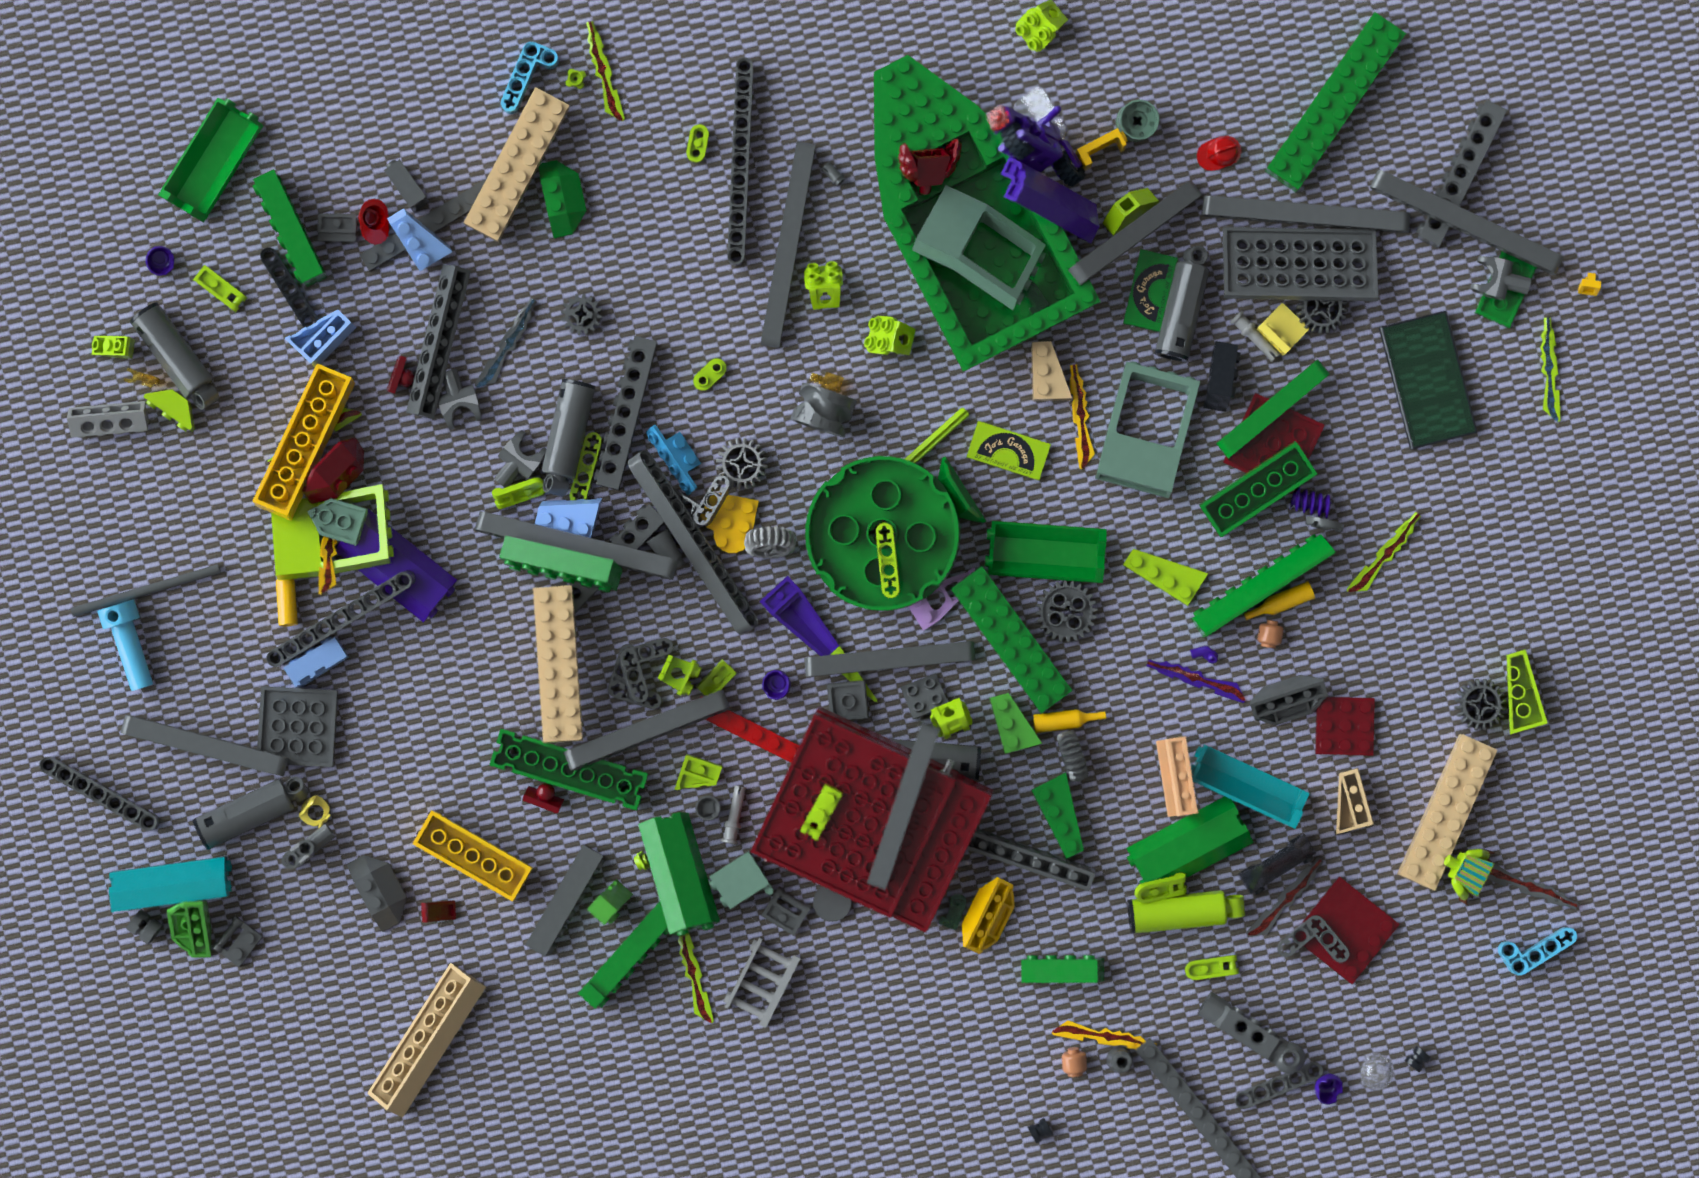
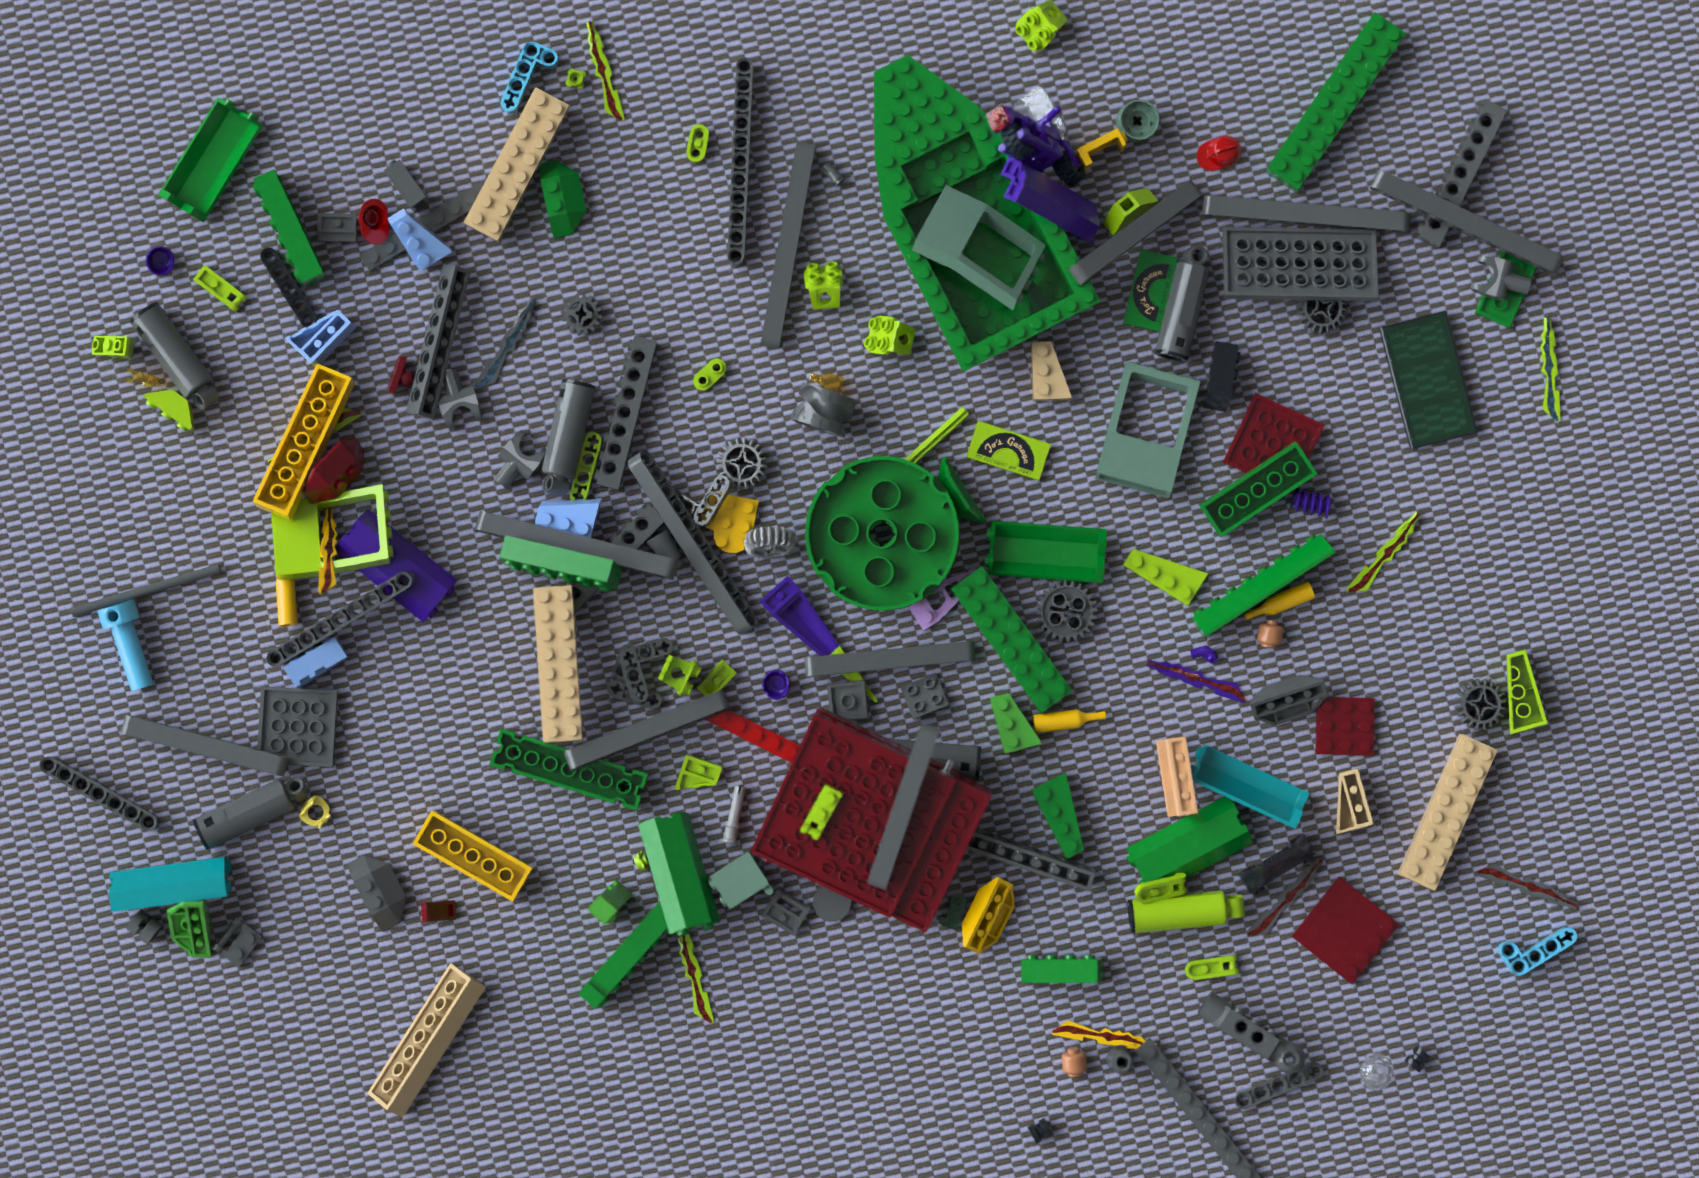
light grey brick [67,401,149,438] -> none
dark grey connector [282,823,336,869] -> none
sand green tile [307,498,368,546] -> none
lime plate [492,477,545,509] -> none
dark red tile [522,783,564,814] -> none
dark grey brick [525,844,605,956] -> none
dark azure bracket [646,425,701,495] -> none
dark grey wheel [695,796,721,821] -> none
light grey fence [723,937,801,1028] -> none
lime beam [876,523,900,598] -> none
dark red torso [898,139,962,195] -> none
lime piece [930,698,973,740] -> none
dark grey gear [1057,730,1089,782] -> none
yellow sword [1070,364,1095,469] -> none
green beam [1216,359,1330,458] -> none
light grey pin [1230,311,1280,361] -> none
light yellow bracket [1256,303,1309,356] -> none
dark grey beam [1277,915,1349,963] -> none
dark grey tile [1305,516,1344,532] -> none
dark purple hair [1314,1073,1343,1105] -> none
lime torso [1444,849,1495,906] -> none
yellow tile [1578,272,1601,296] -> none

